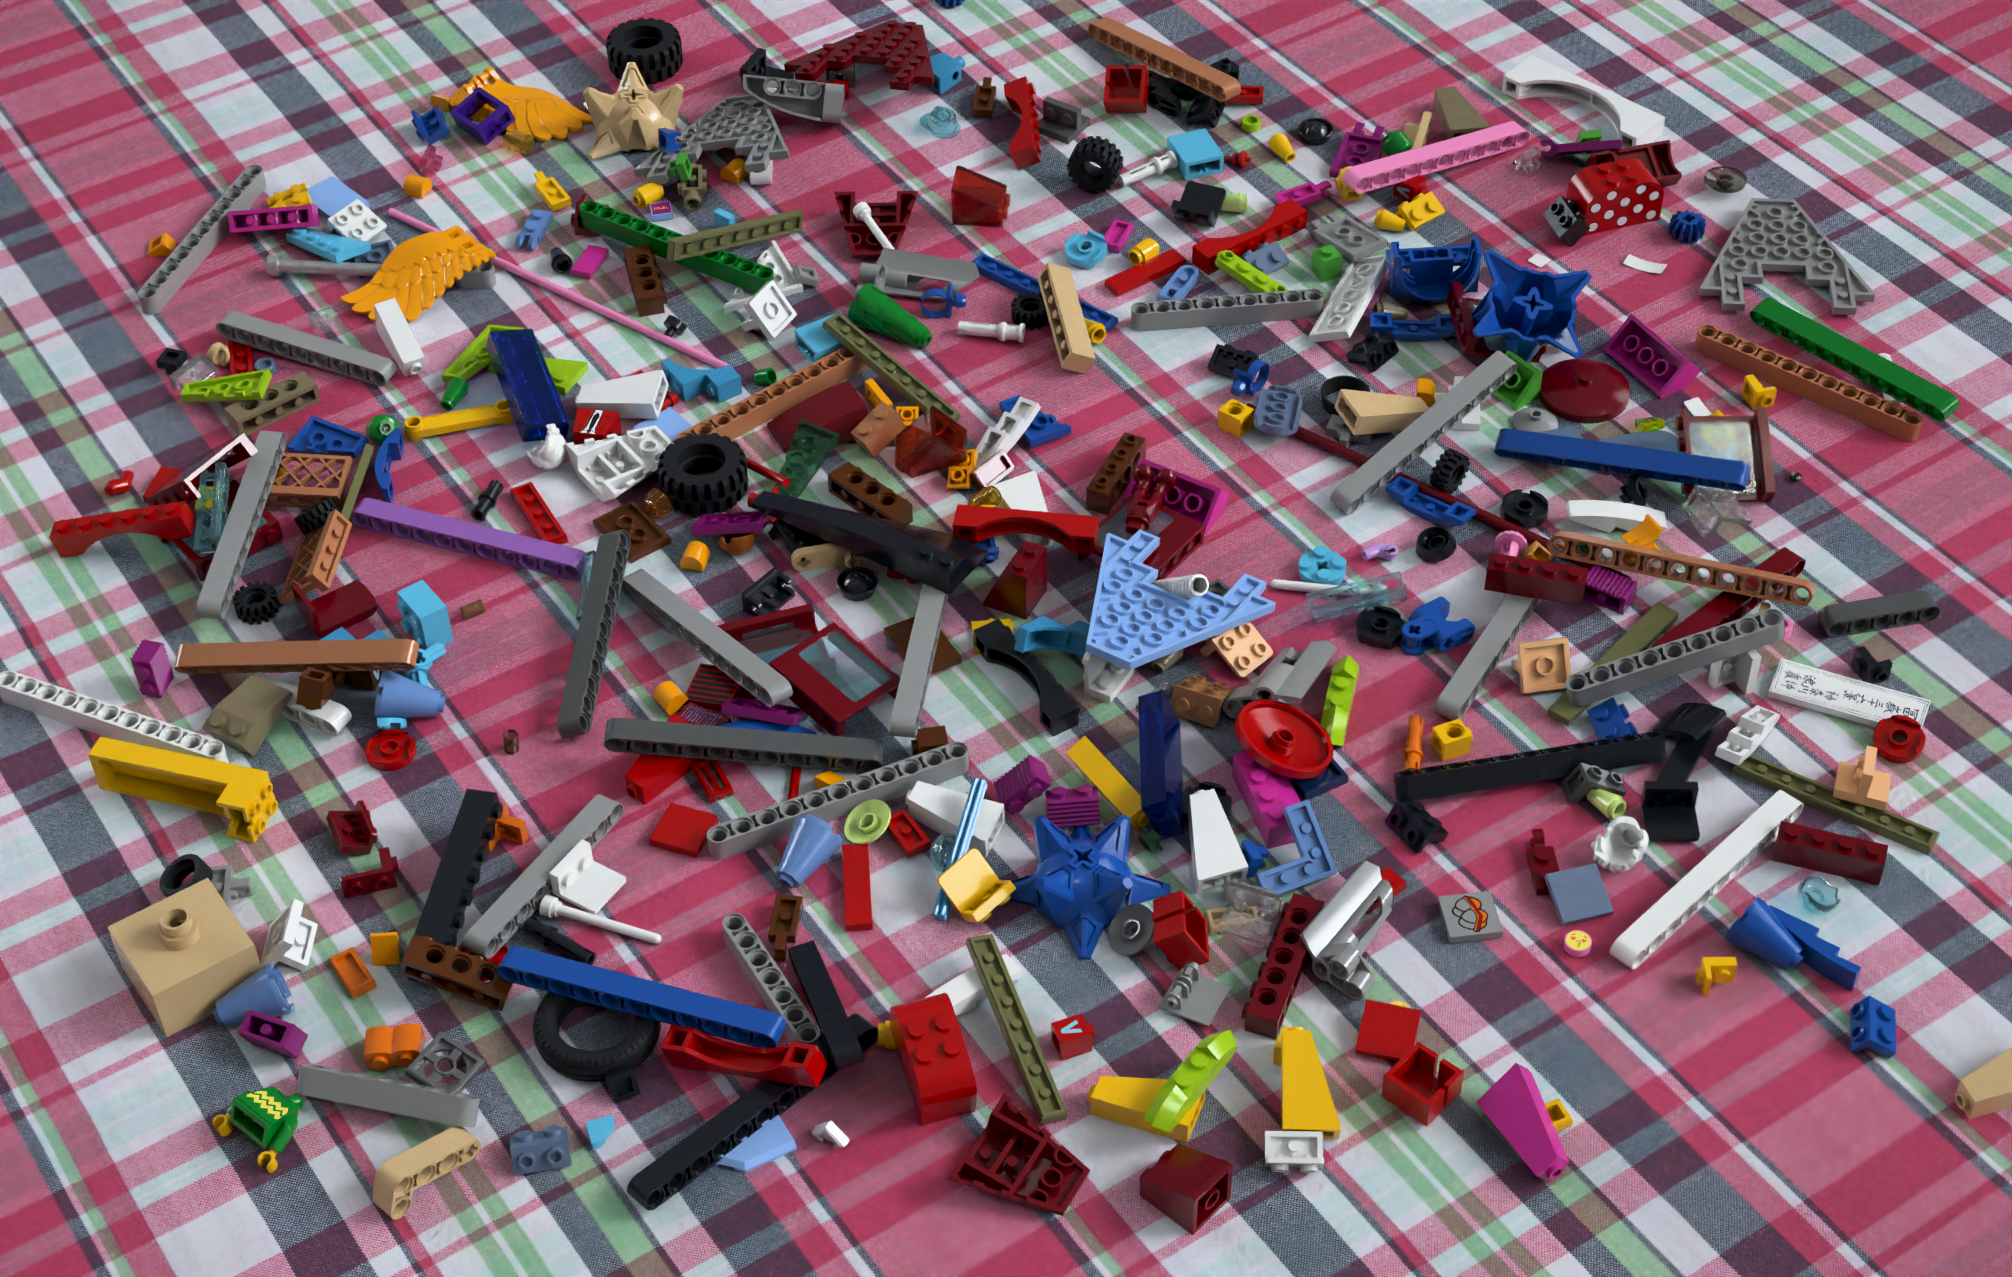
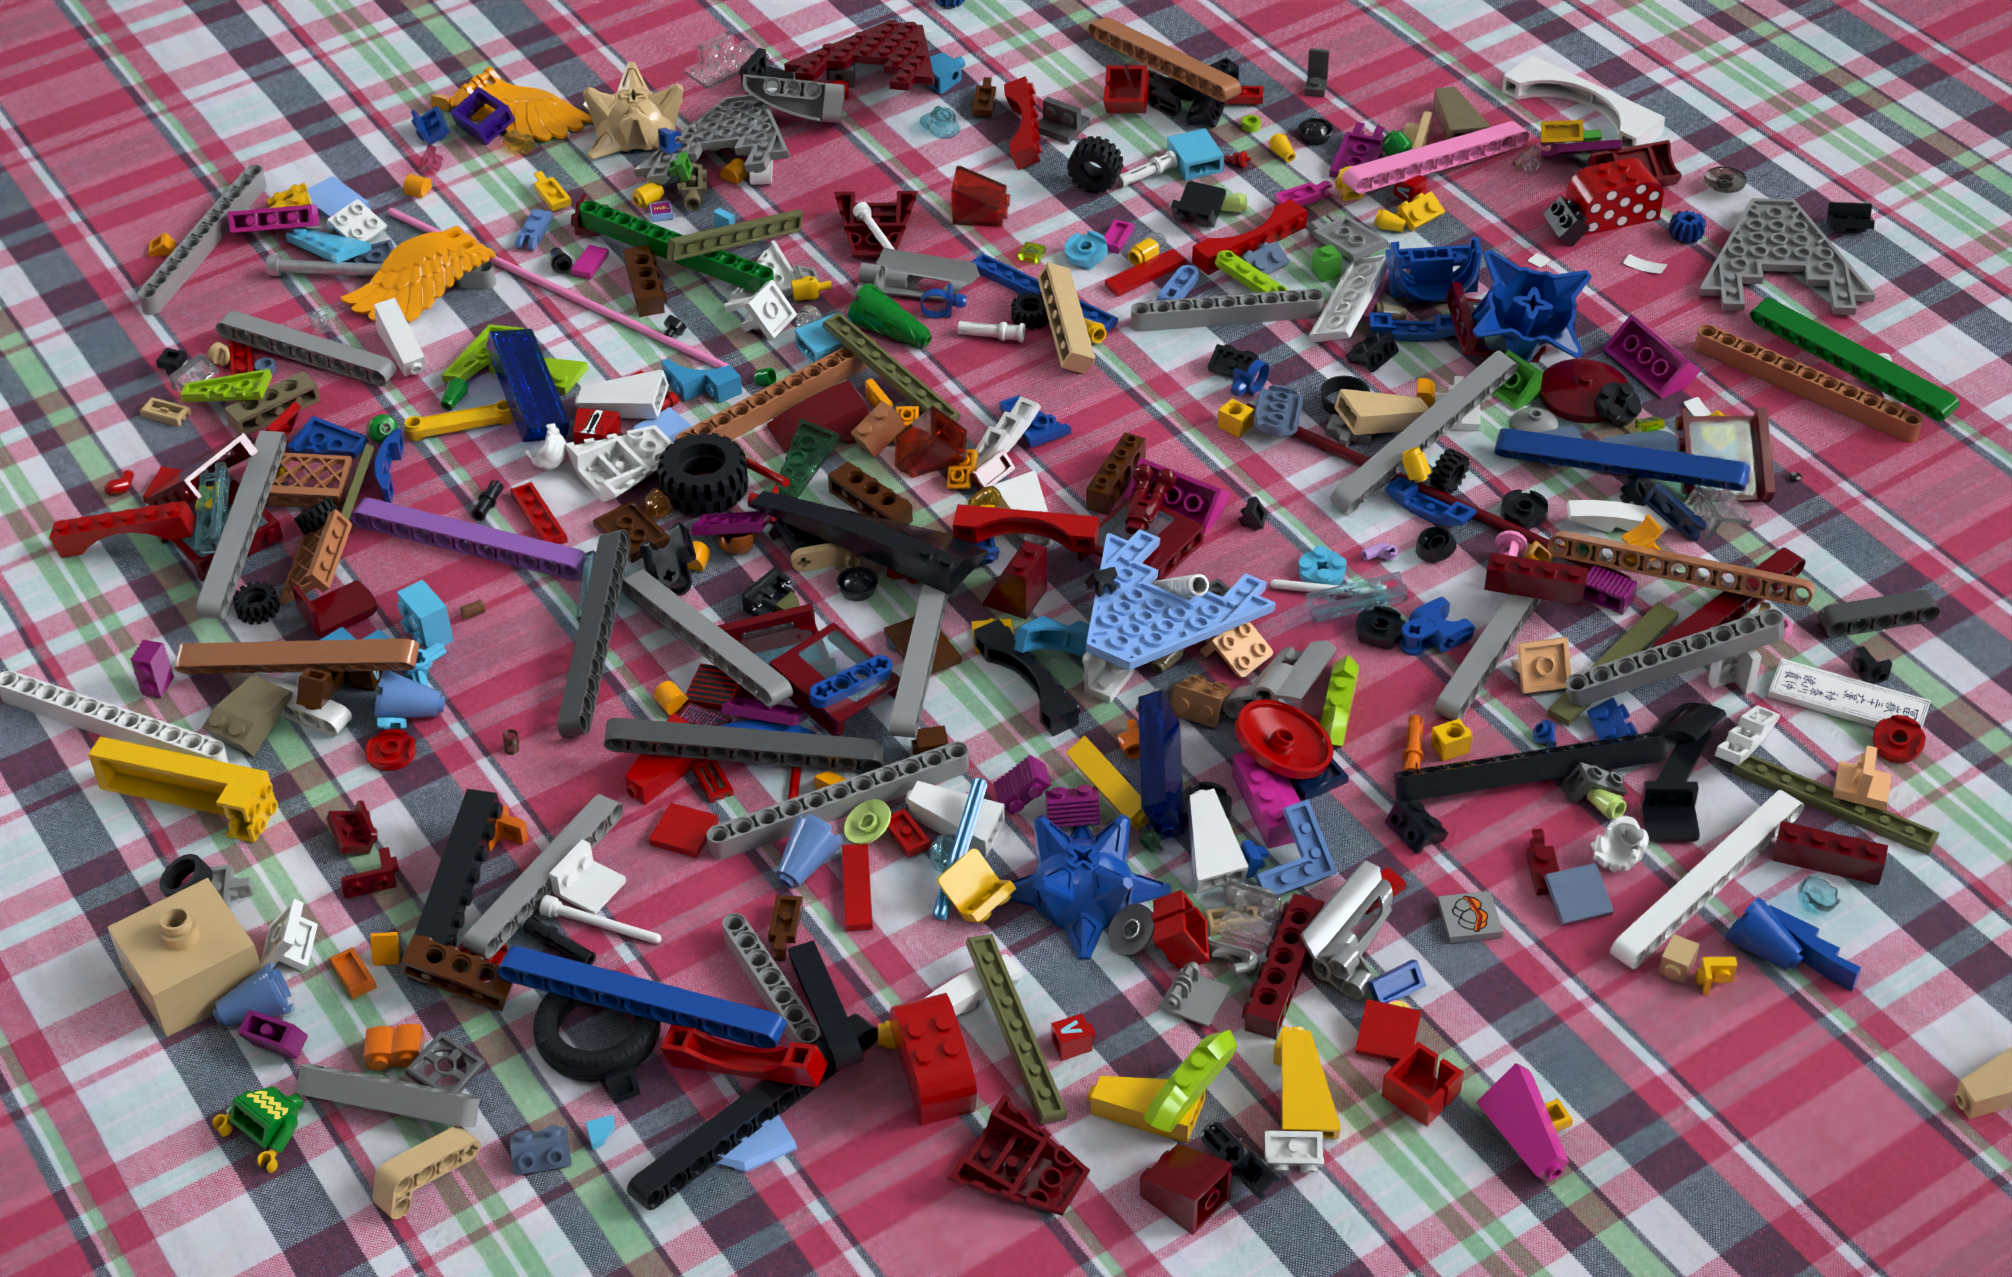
black tyre [606,18,683,85] -> none
white tile [811,1120,850,1148] -> none
tile [1564,930,1592,957] -> none
yellow bracket [1741,374,1777,410] -> none
blue bracket [1850,995,1896,1059] -> none
none -> tan tile [140,397,191,427]
none -> red tile [266,401,301,437]
none -> black piece [640,522,696,596]
none -> clear bracket [684,31,769,89]
none -> olive tile [775,592,800,611]
none -> yellow piece [791,276,832,302]
none -> clear cone [795,305,823,328]
none -> blue beam [809,655,893,708]
none -> clear neon green tile [1018,242,1046,264]
none -> black tile [1085,566,1118,597]
none -> orange piece [1117,719,1152,759]
none -> clear piece [1145,232,1167,248]
none -> black piece [1201,1121,1282,1200]
none -> light grey piece [1208,939,1259,976]
none -> black tile [1238,496,1267,531]
none -> dark grey bracket [1304,48,1329,97]
none -> tile [1367,959,1426,1003]
none -> yellow brick [1401,446,1431,483]
none -> blue plate [1533,719,1557,748]
none -> yellow bracket [1541,120,1583,144]
none -> black plate [1595,382,1642,426]
none -> dark blue hinge [1643,482,1707,541]
none -> tan brick [1658,934,1699,984]
none -> black bracket [1826,202,1875,232]

